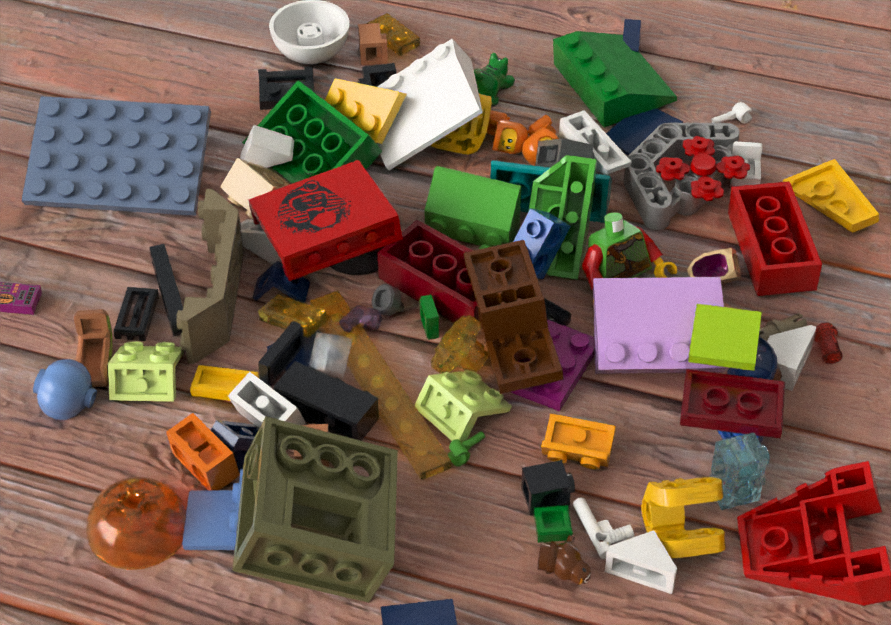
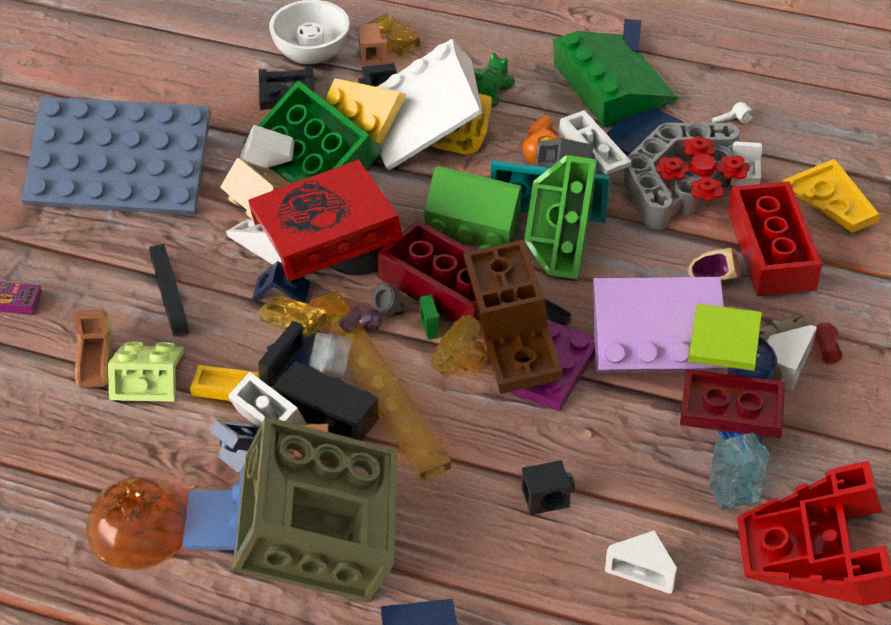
medium blue plant [33,359,97,420] -> none
black tile [113,287,159,341] -> none
orange brick [166,413,240,491] -> none
dark tan slope [177,189,244,364] -> none
yellowish green bracket [414,370,512,443] -> none
bright green hand [448,431,485,466] -> none
orange piece [486,110,529,154] -> none
blue brick [513,208,571,279] -> none
green tile [534,505,573,543] -> none
reddish brown animal [537,535,591,585] -> none
light orange bracket [541,413,616,470] -> none
white hose [573,497,634,559] -> none
torso [582,212,677,305] -> none
yellow piece [641,477,726,558] -> none

